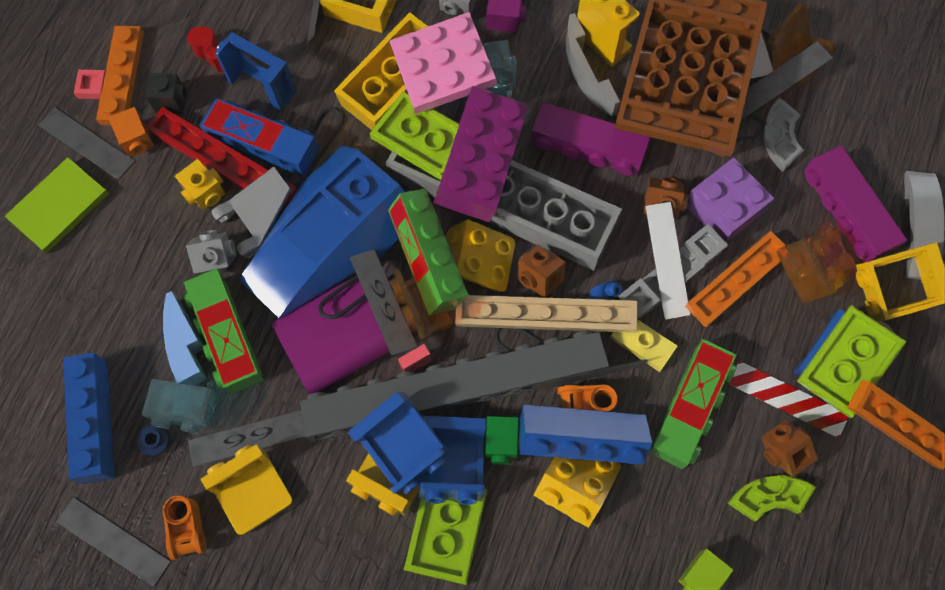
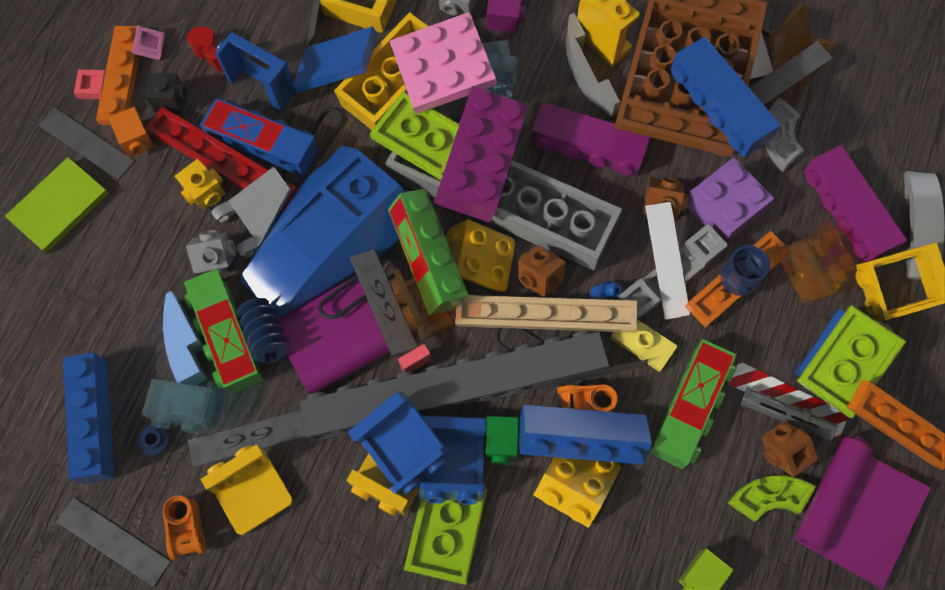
none -> bright pink tile [132,25,165,60]
none -> dark blue piece [237,297,290,364]
none -> blue tile [293,26,378,92]
none -> blue brick [671,36,781,158]
none -> dark blue wheel [720,245,770,296]
none -> dark grey pin [740,387,838,442]
none -> magenta door [794,435,930,590]

